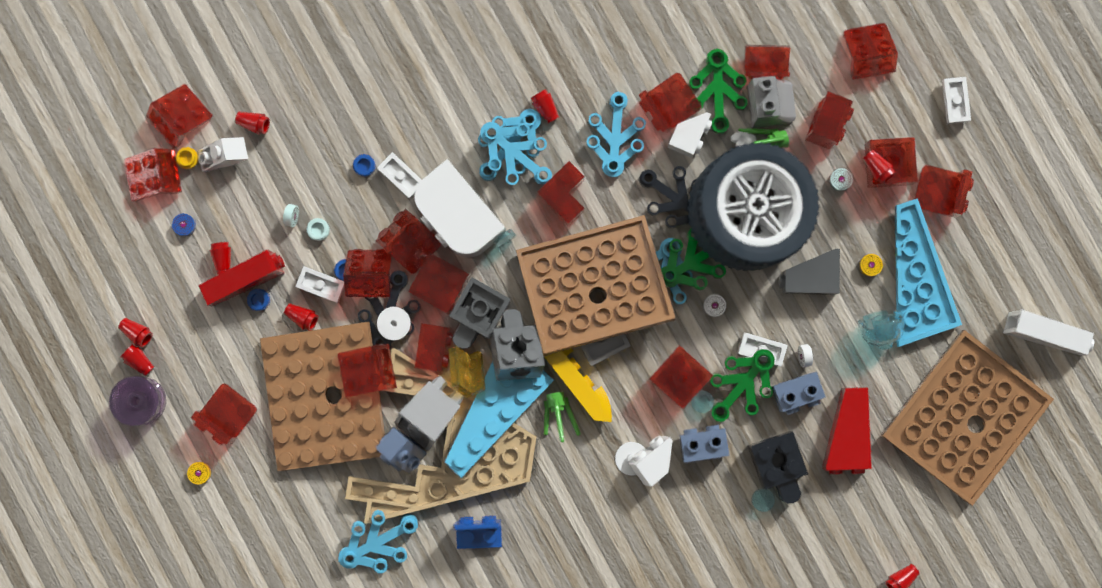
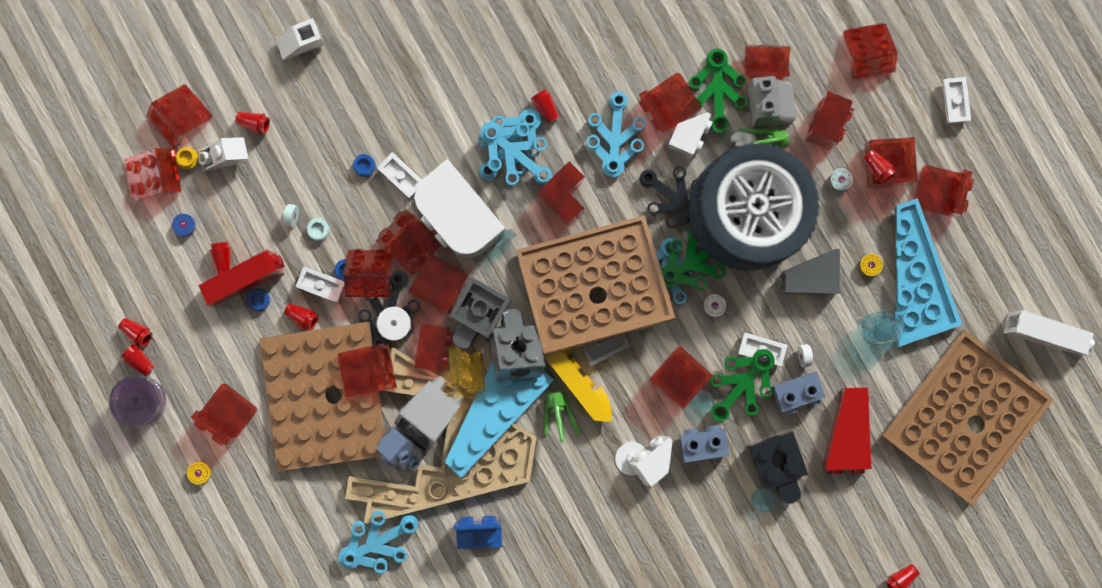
none -> white slope [275,18,325,60]

